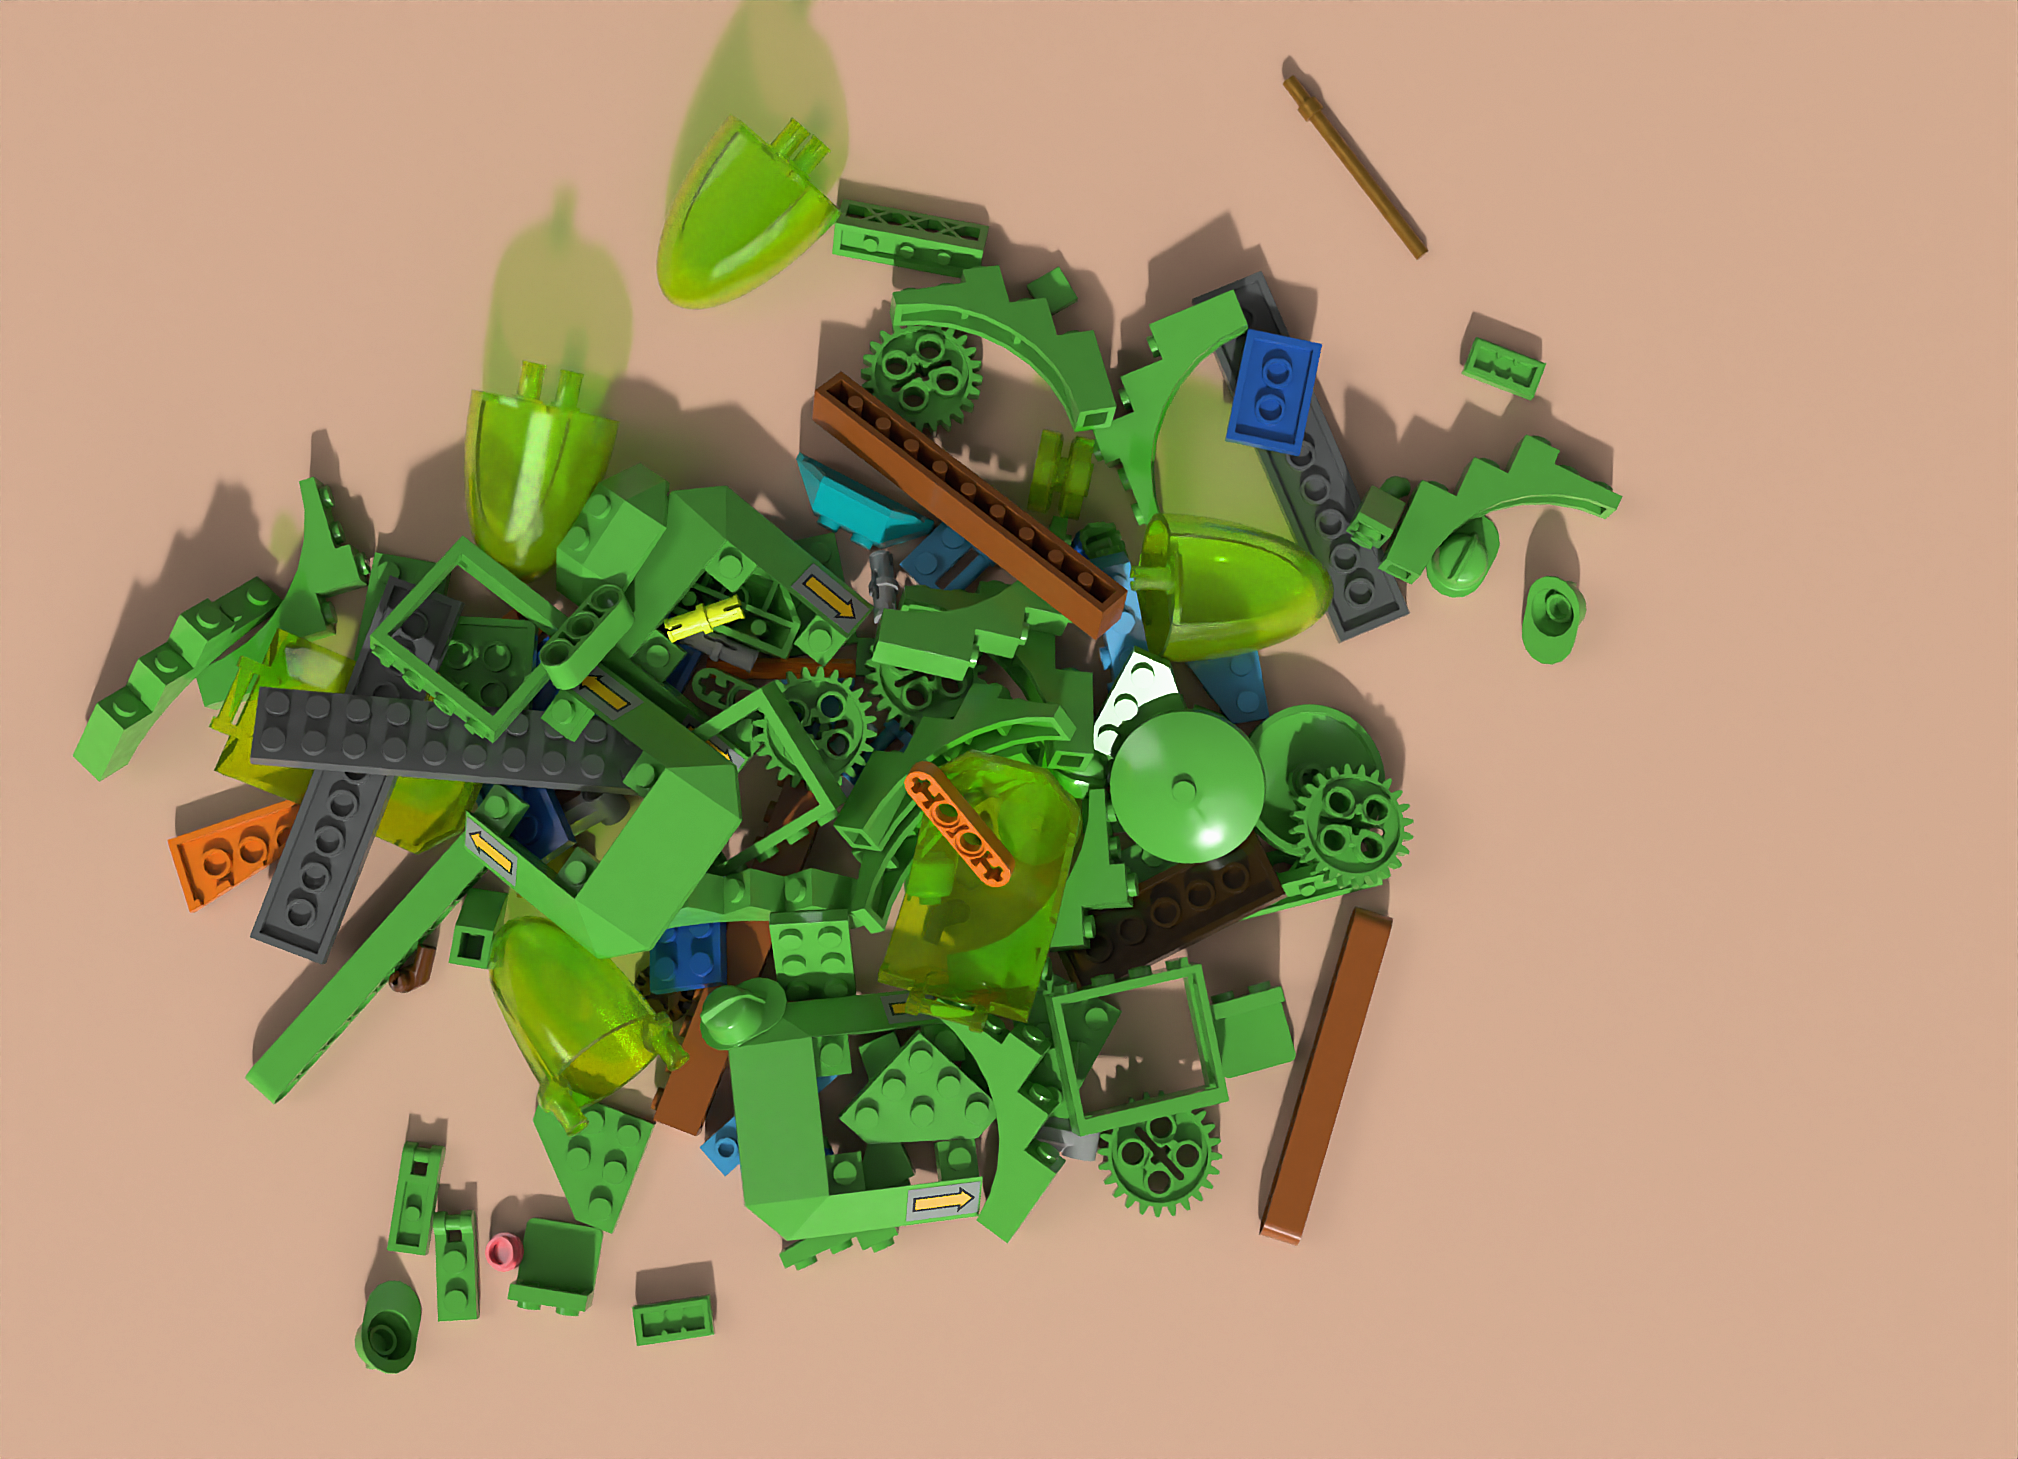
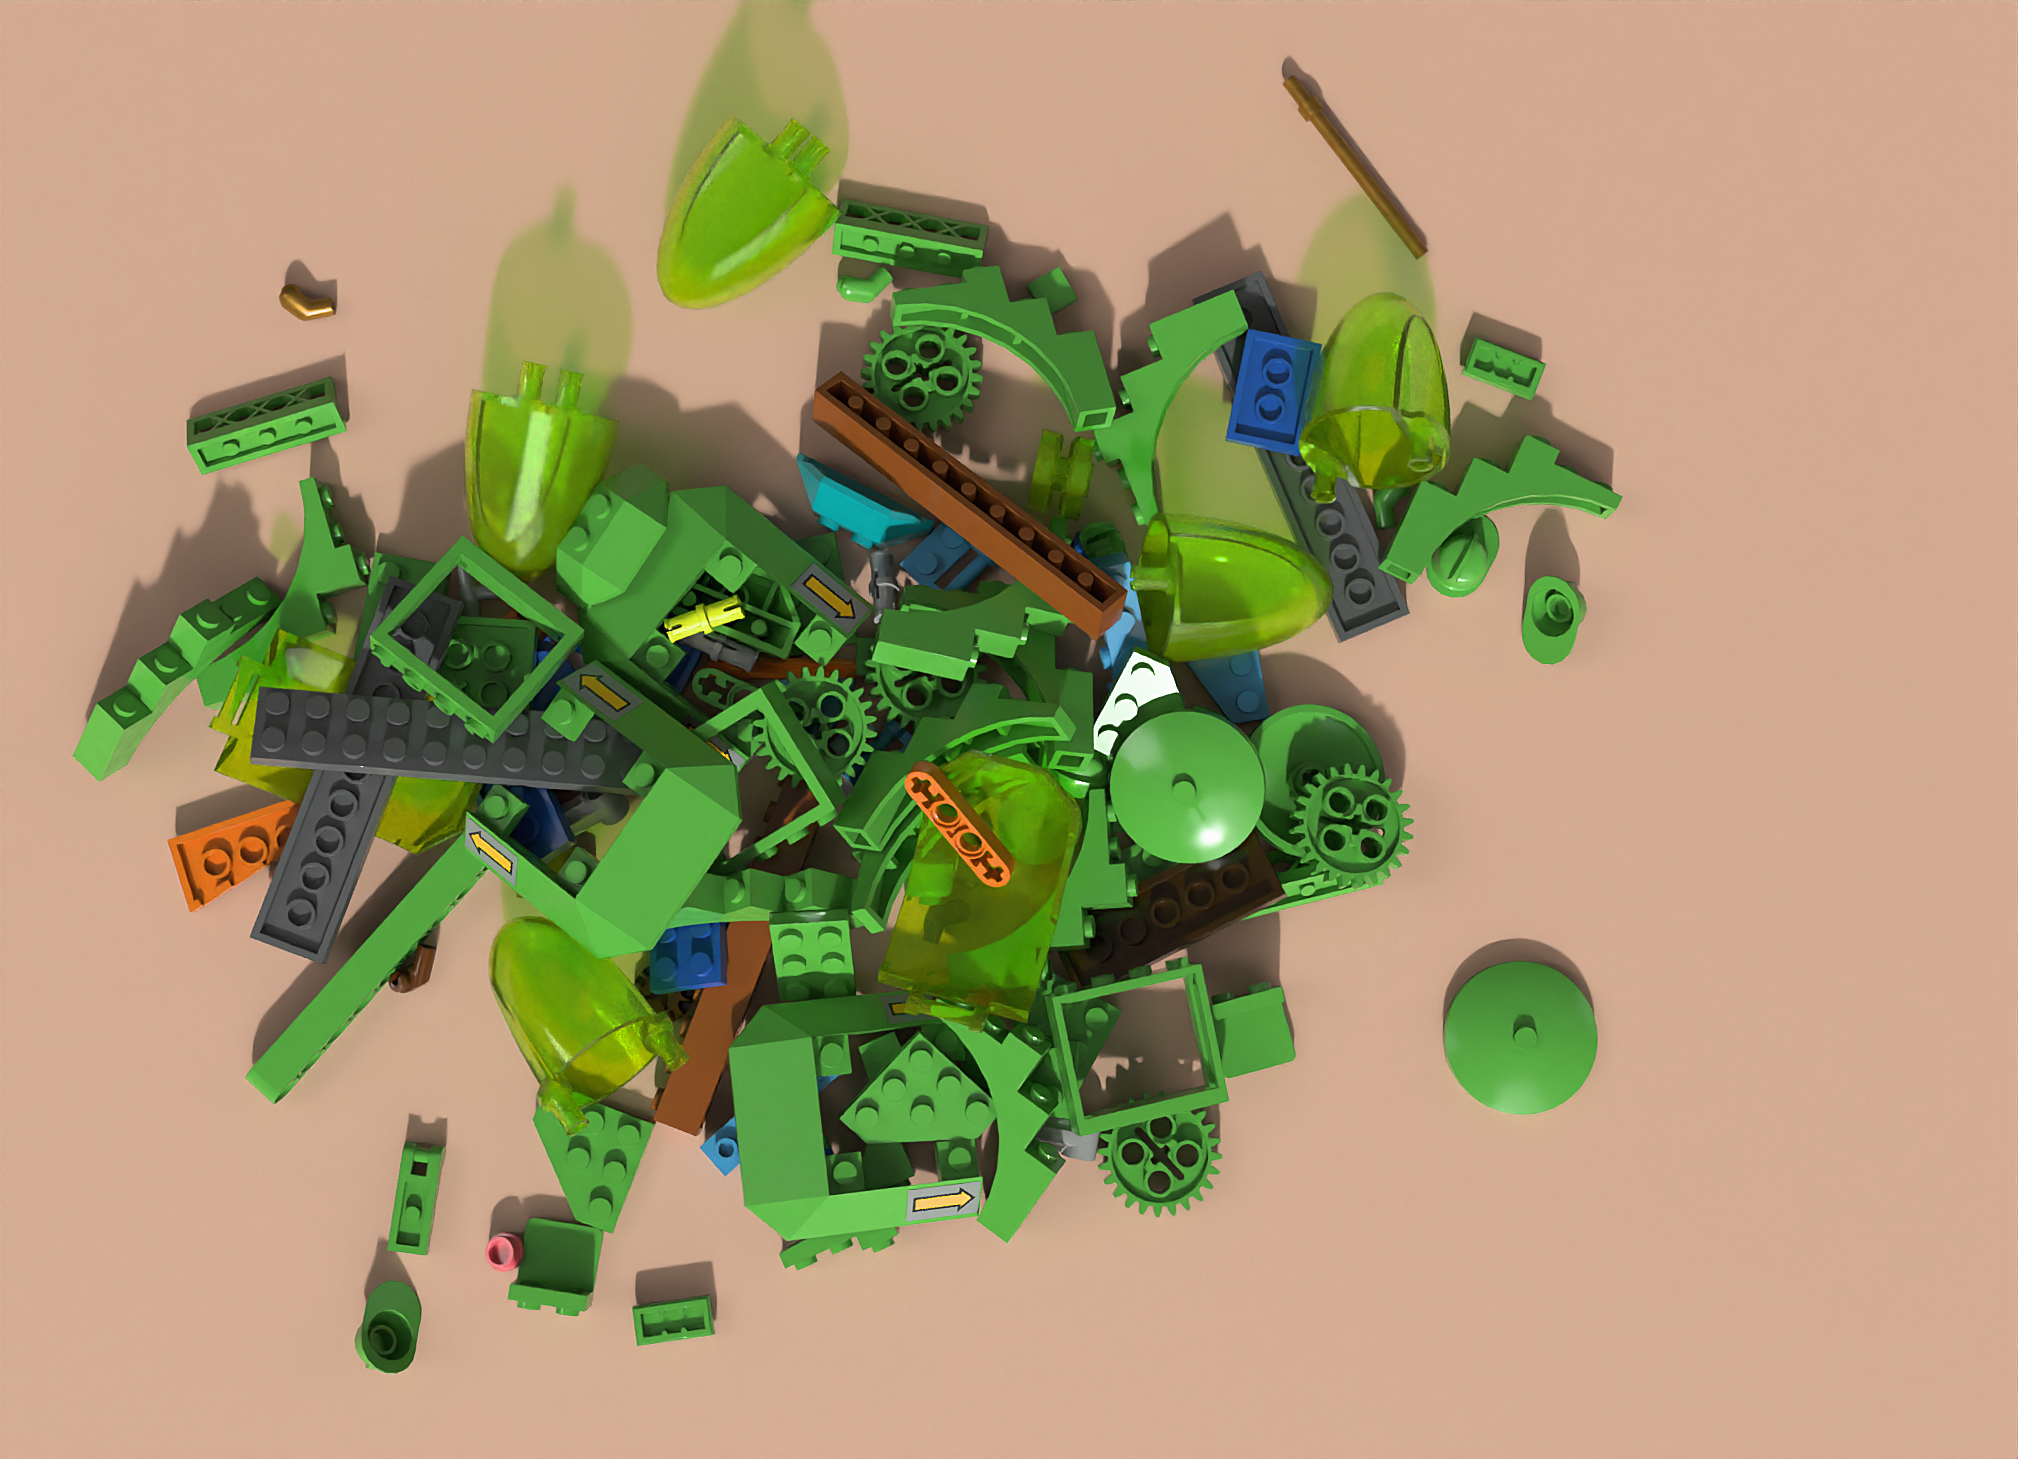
bright green plate [433,1210,480,1322] -> none
bright green slope [448,887,509,969] -> none
bright green beam [539,583,635,690] -> none
bright green piece [700,977,787,1050] -> none
dark orange beam [1259,906,1393,1246] -> none
bright green slope [1346,485,1406,549] -> none
none -> bright green fence [186,376,347,475]
none -> pearl gold arm [279,284,336,321]
none -> light grey piece [457,565,500,617]
none -> bright green arm [836,266,894,303]
none -> clear neon green windscreen [1299,292,1451,504]
none -> bright green dish [1443,961,1598,1115]

